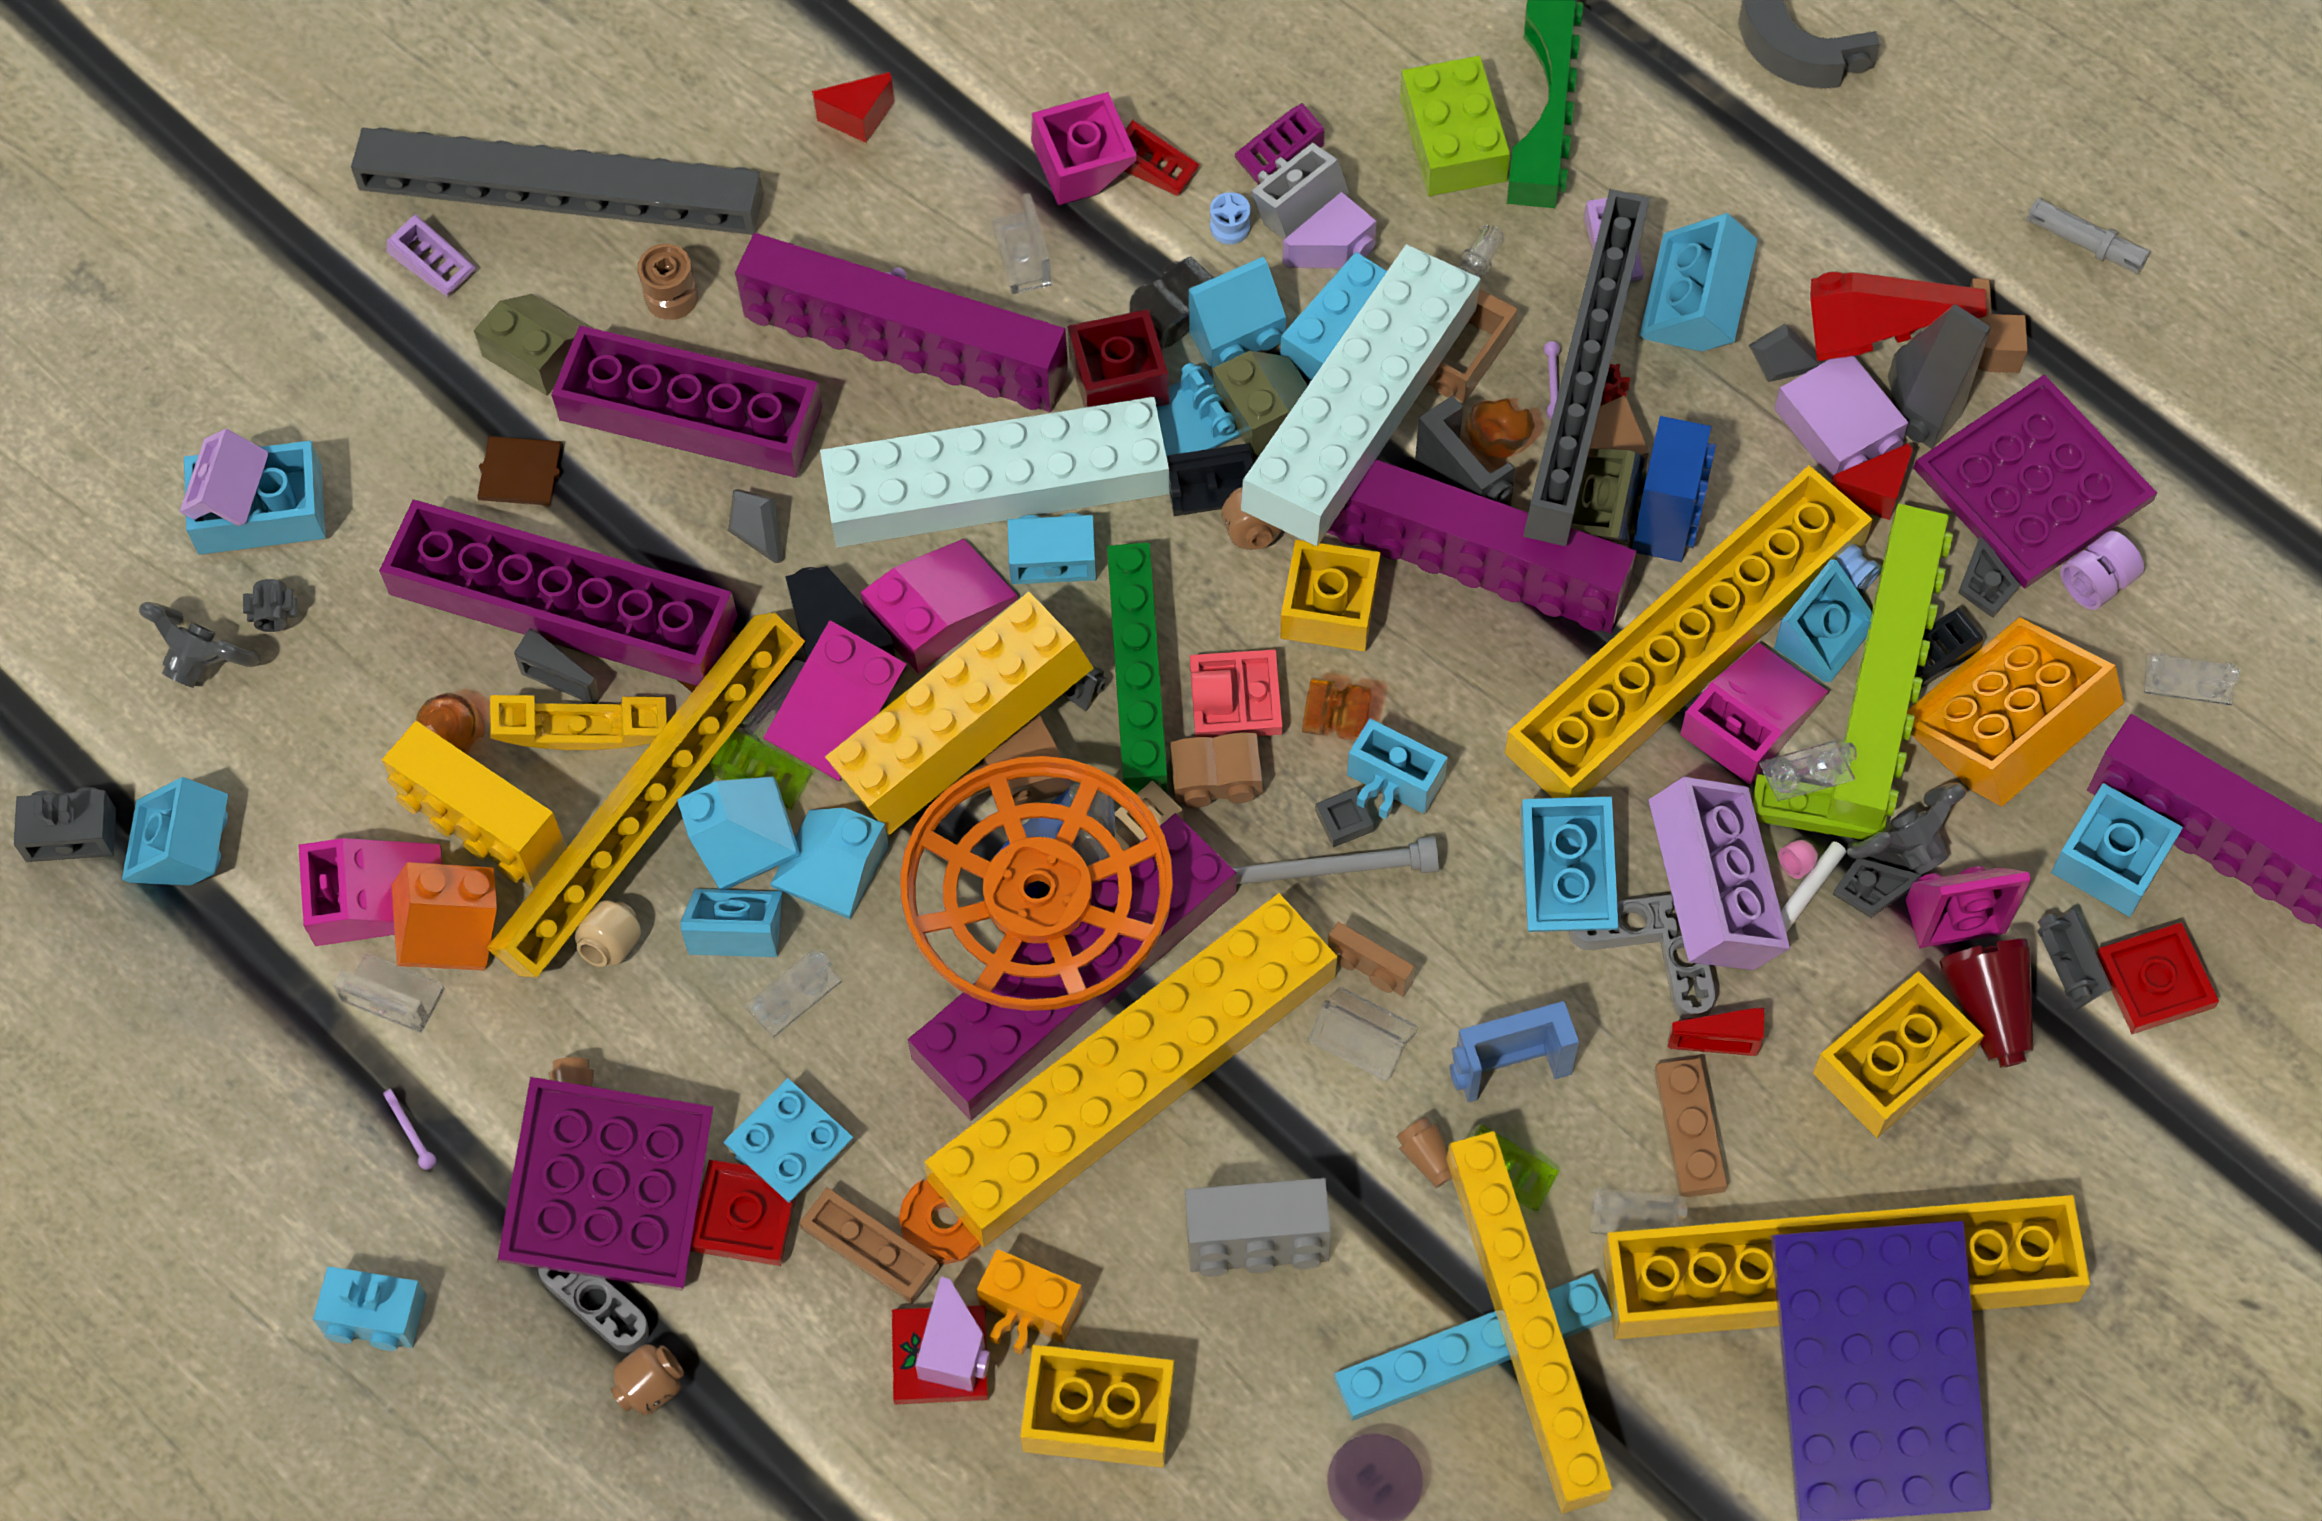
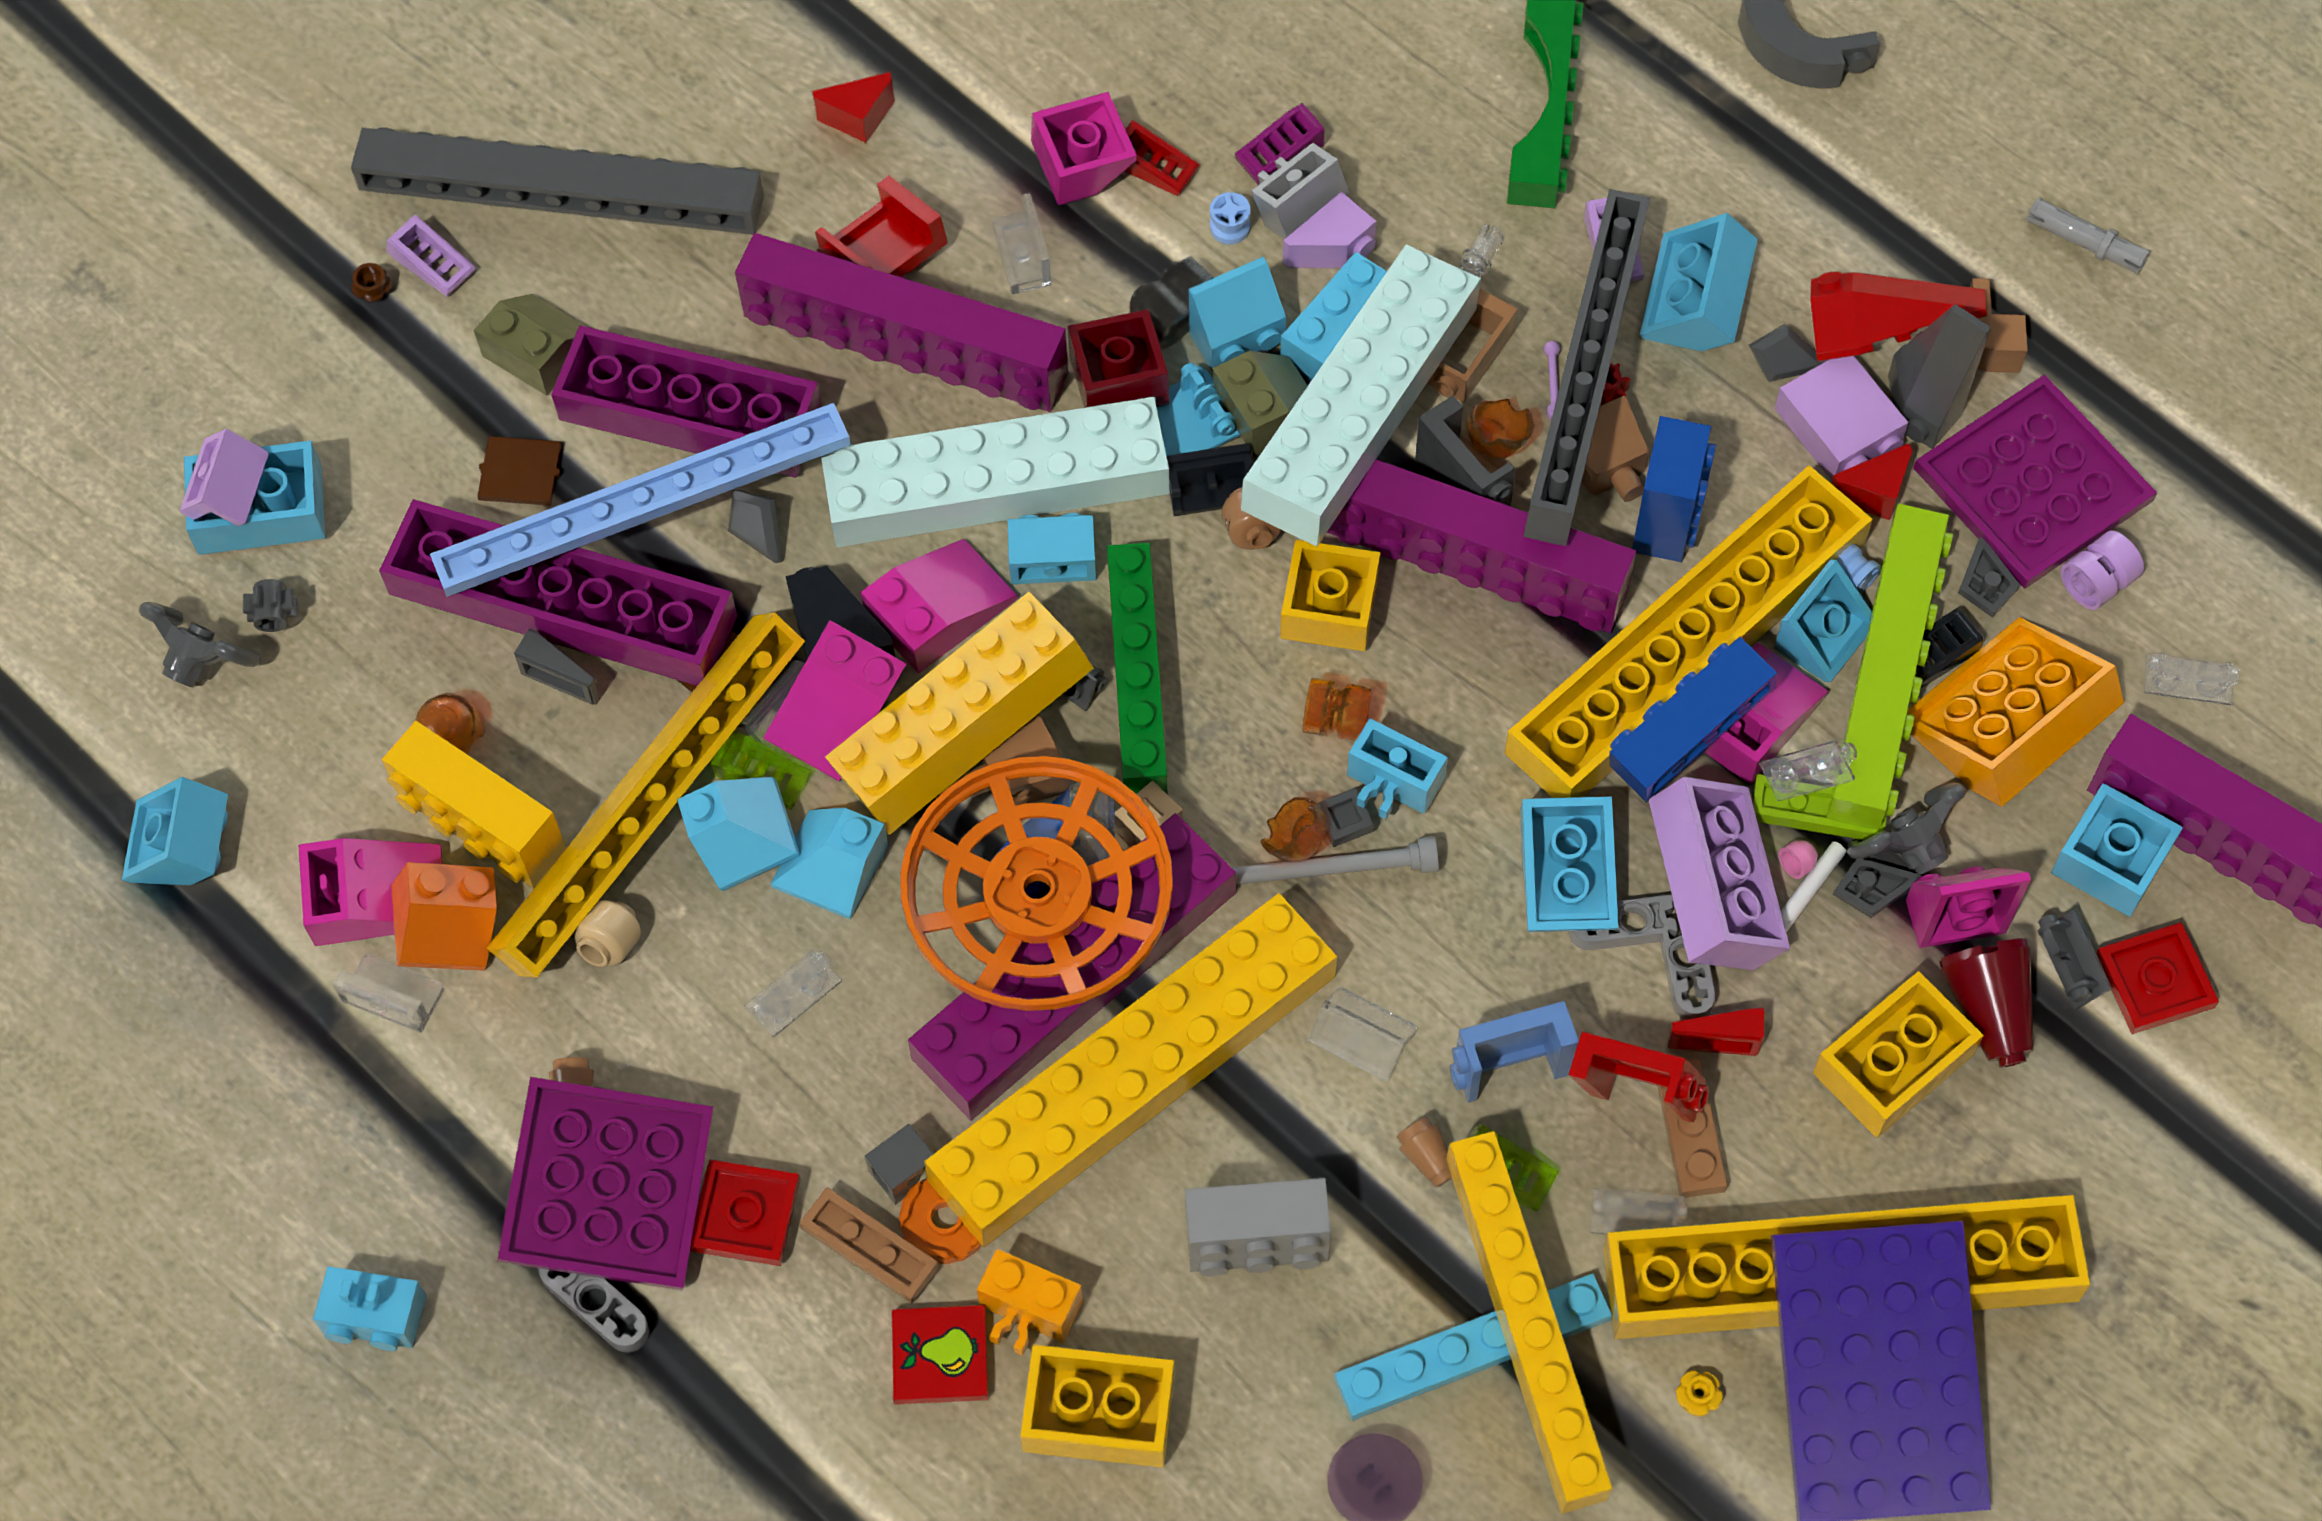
dark grey brick [14,787,116,862] -> none
lavender hinge [383,1089,436,1170] -> none
yellow slope [490,695,667,750] -> none
medium nougat head [611,1344,684,1415] -> none
medium nougat wheel [638,244,698,320] -> none
medium azure slope [681,889,783,957] -> none
medium azure hinge [723,1078,854,1203] -> none
lavender slope [915,1277,991,1392] -> none
medium nougat brick [1169,733,1263,808] -> none
coral plate [1189,649,1282,738] -> none
medium nougat plate [1328,921,1415,997] -> none
lime brick [1400,55,1510,197] -> none
olive slope [1571,448,1647,543] -> none
none -> reddish brown plate [351,263,392,302]
none -> light blue plate [430,403,851,597]
none -> red panel [815,175,948,278]
none -> dark grey panel [865,1124,933,1205]
none -> clear orange hair [1260,797,1327,862]
none -> red panel [1568,1032,1709,1123]
none -> blue brick [1609,637,1777,803]
none -> yellow plate [1676,1371,1723,1416]

